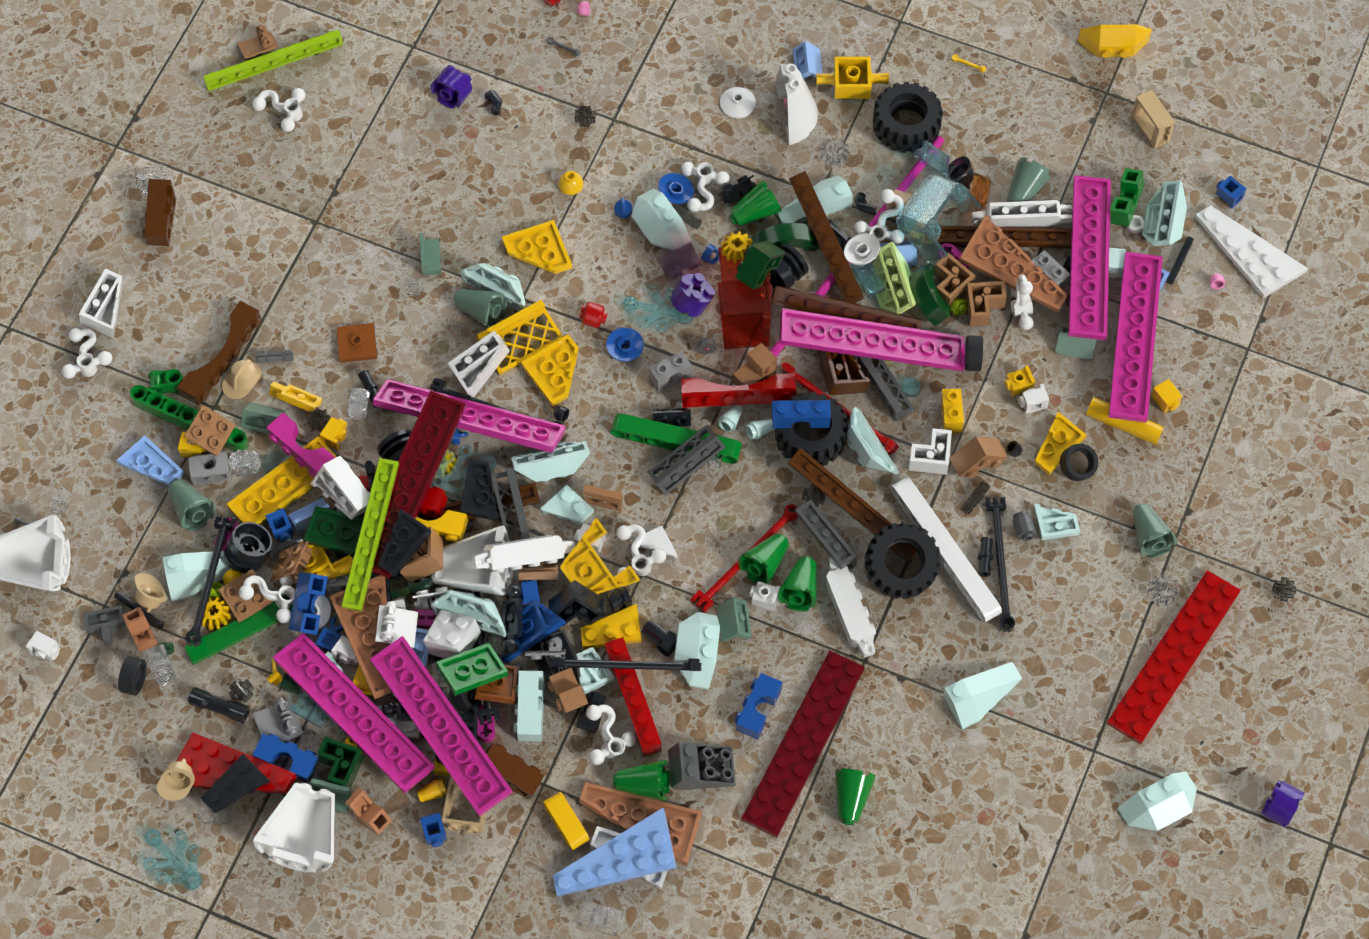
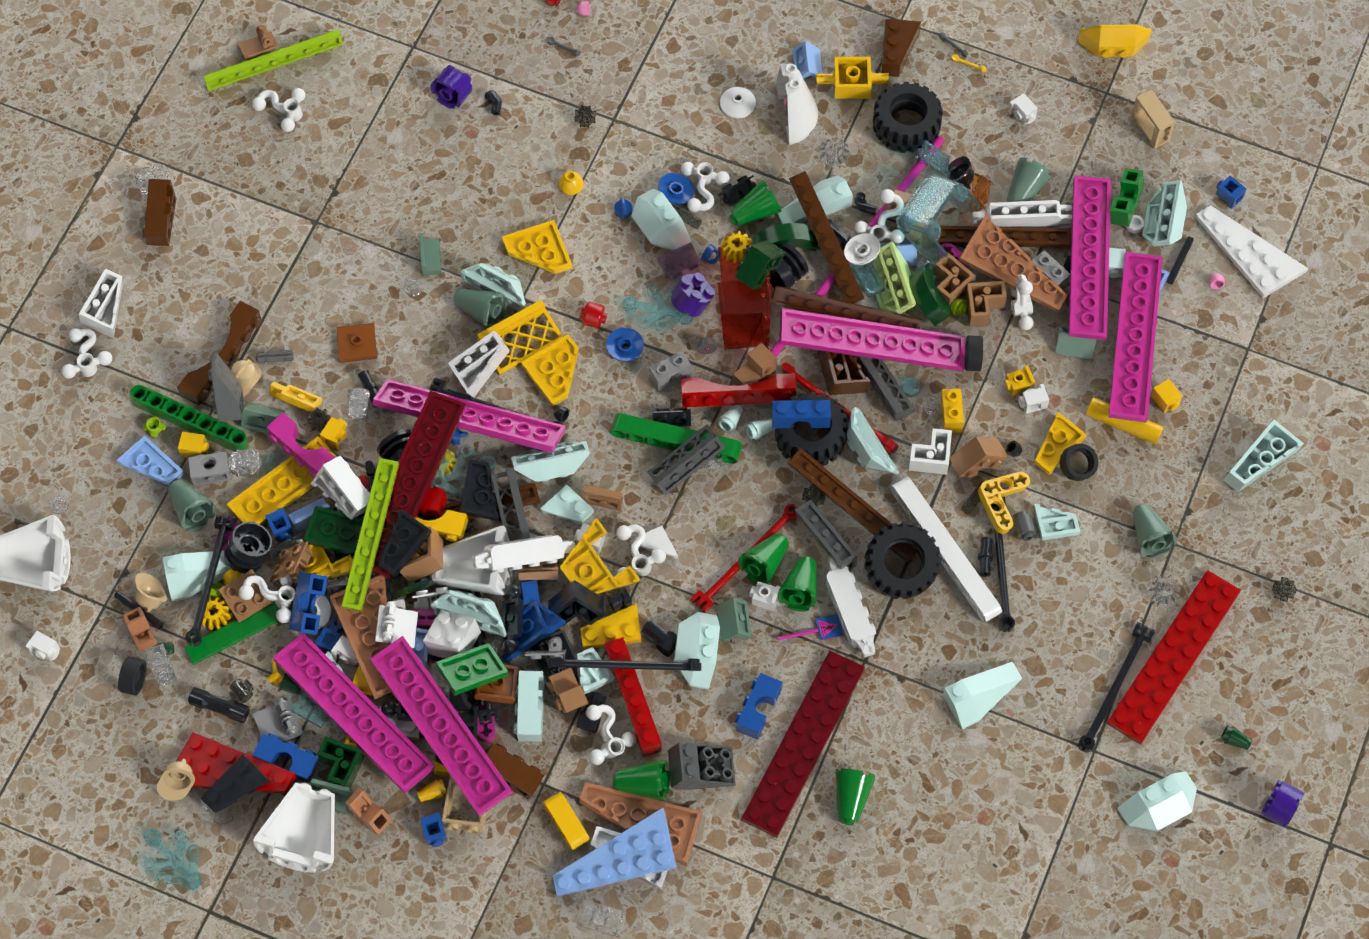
dark grey hinge [83,605,126,645] -> none
green piece [148,369,183,394] -> none
medium nougat hinge [184,405,235,457] -> none
none -> lime plate [143,416,166,438]
none -> dark grey slope [208,353,244,421]
none -> piece [777,614,844,641]
none -> reddish brown wedge [881,19,921,77]
none -> dark grey hinge [939,32,969,57]
none -> yellow beam [978,472,1030,534]
none -> white brick [1008,93,1038,125]
none -> black hinge [1078,622,1156,753]
none -> dark green cone [1221,725,1252,750]
none -> light aqua wedge [1223,420,1304,492]

